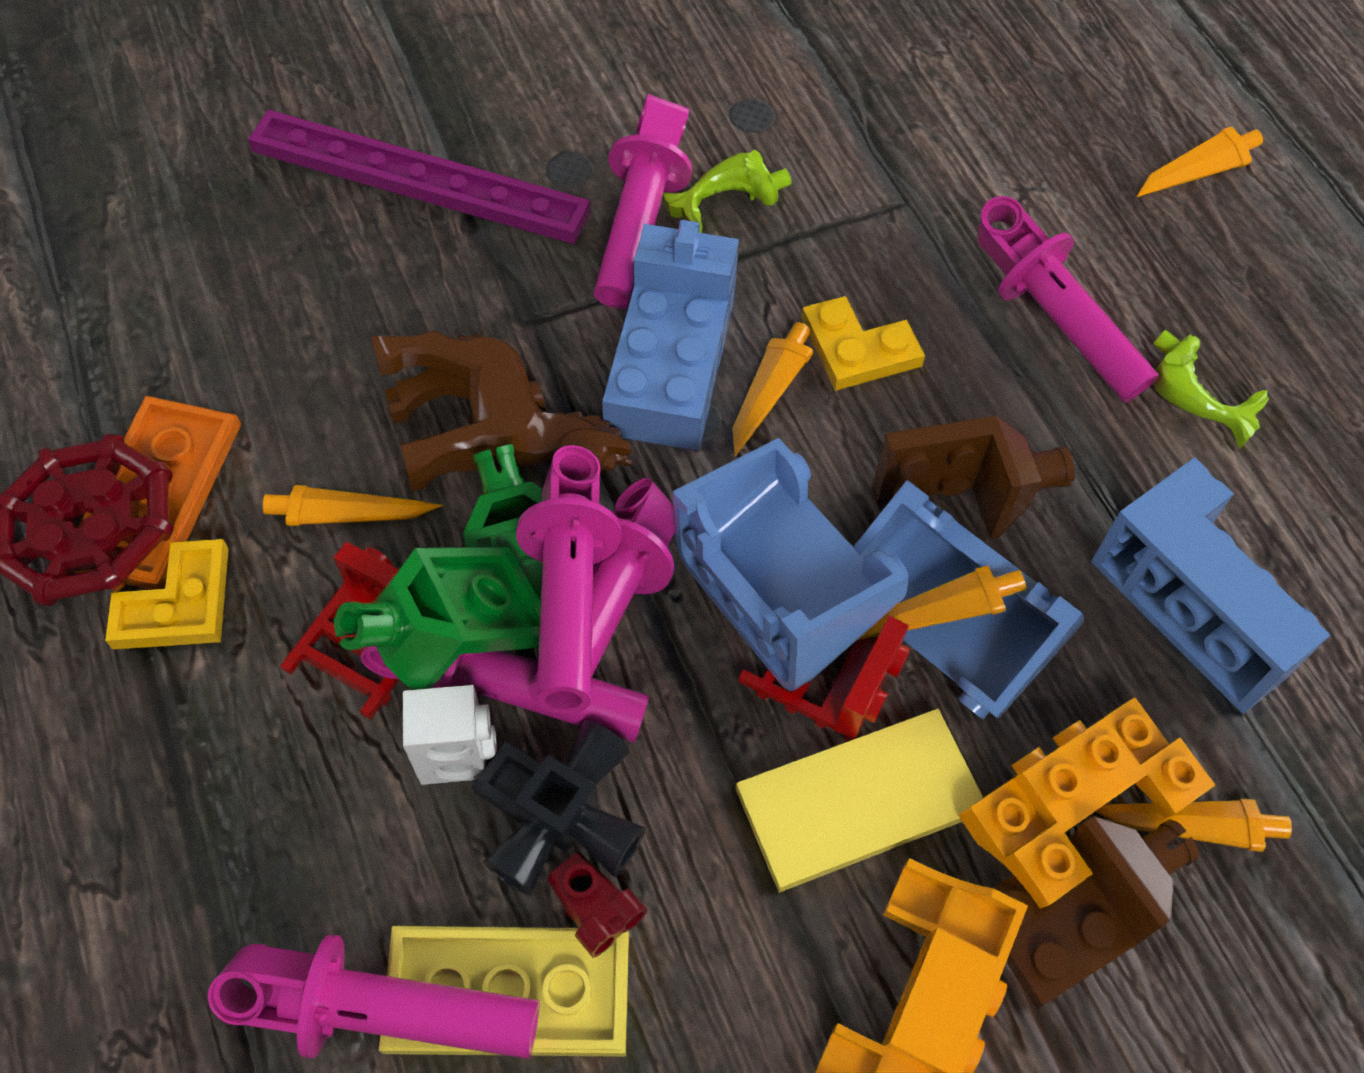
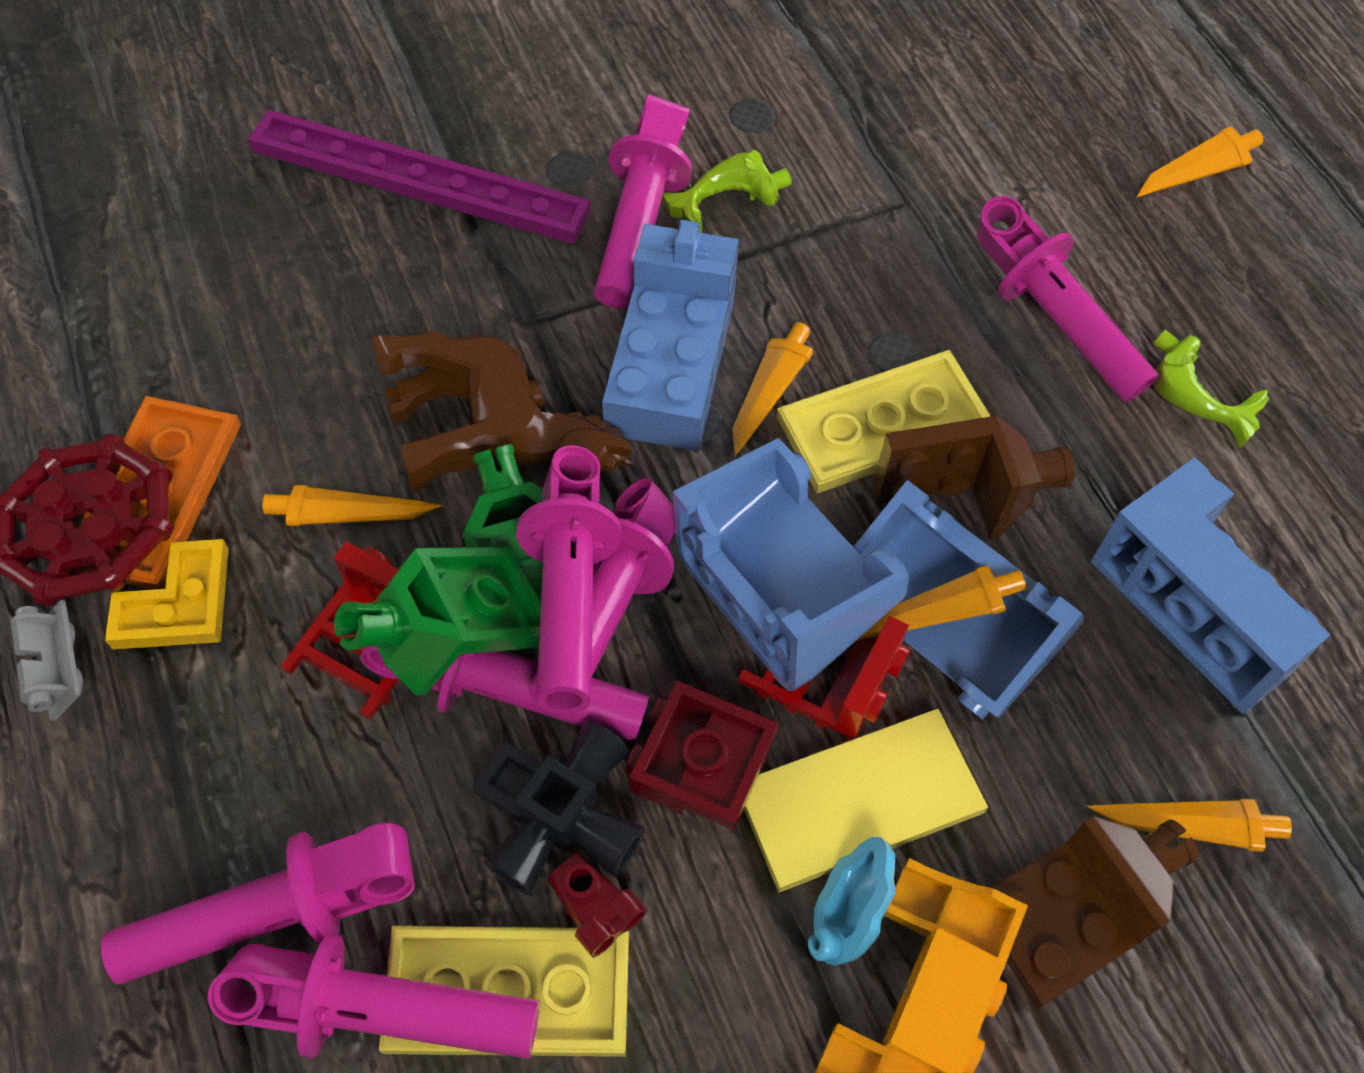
white brick [403,685,497,785] -> none
yellow plate [801,296,925,391] -> none
light orange bracket [958,697,1215,909] -> none
none -> light grey hinge [10,600,83,721]
none -> dark pink piece [101,823,415,985]
none -> dark red plate [625,681,779,830]
none -> light yellow tile [776,350,990,494]
none -> medium azure arm [808,837,896,966]

